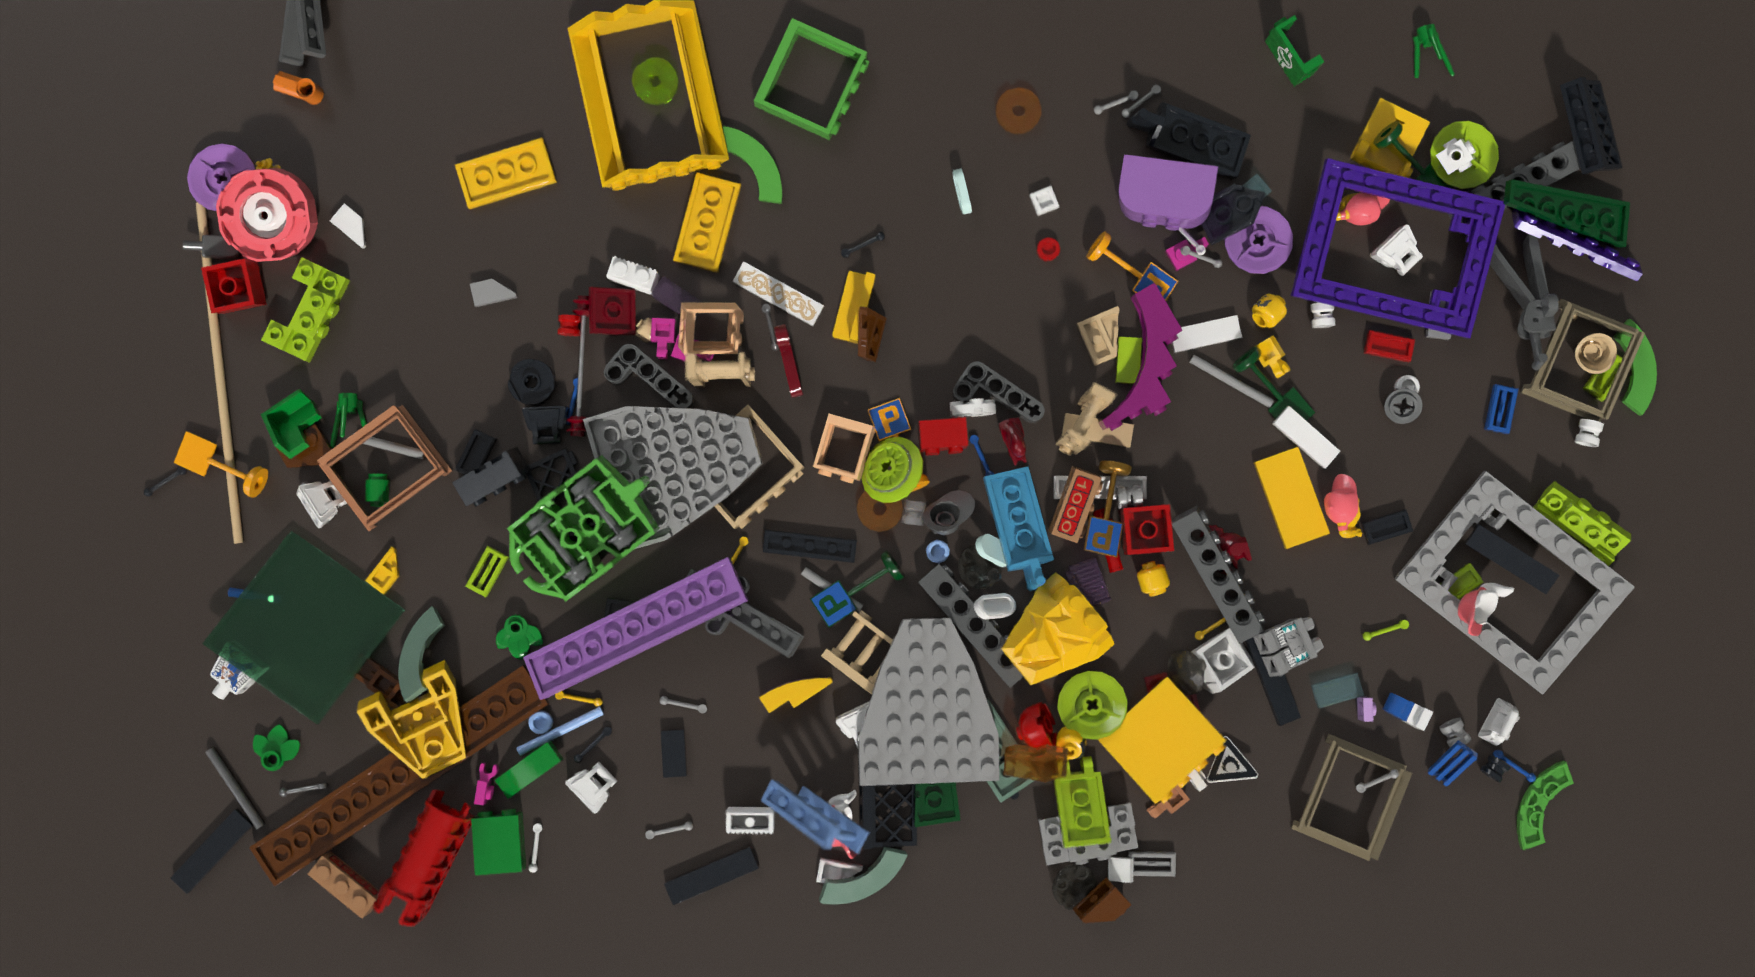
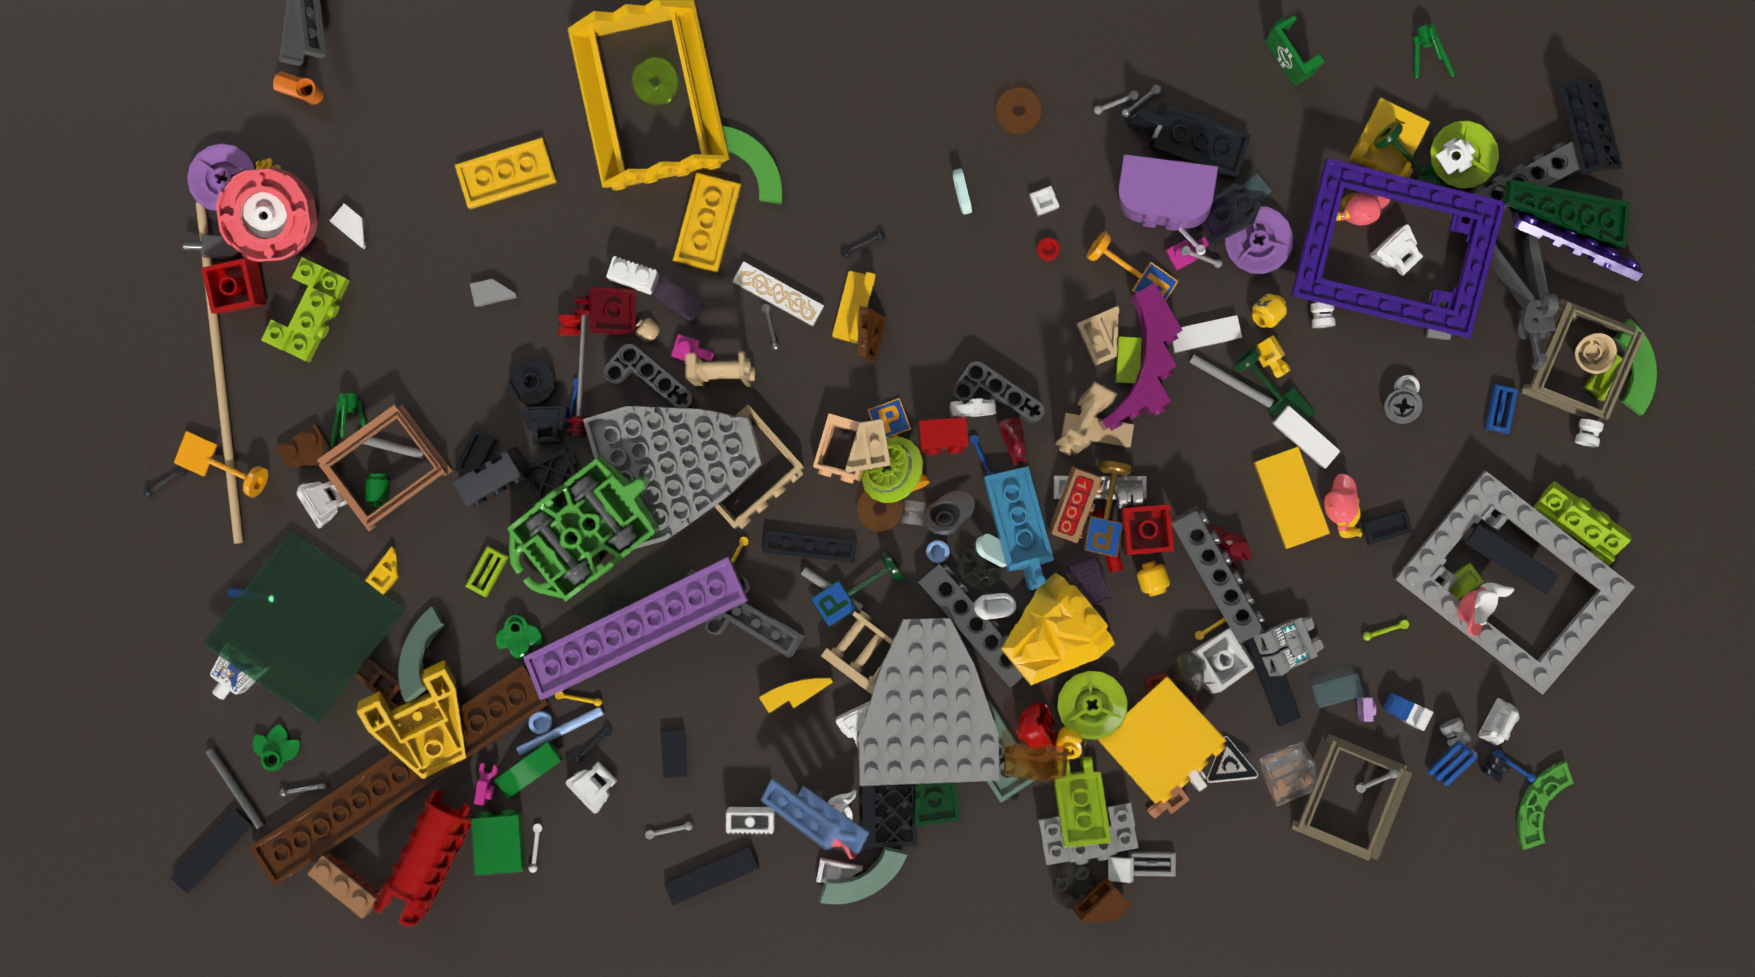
green panel [261,389,322,459] -> none
dark pink plate [651,318,676,360] -> none
light grey hinge [660,696,707,713] -> none
light nougat window [678,302,744,354] -> none
bright green window [754,18,870,140] -> none
dark red beam [774,324,803,398] -> none
red tile [1364,330,1415,363] -> none
none -> tan wing [846,419,891,473]
none -> clear slope [1259,742,1317,807]

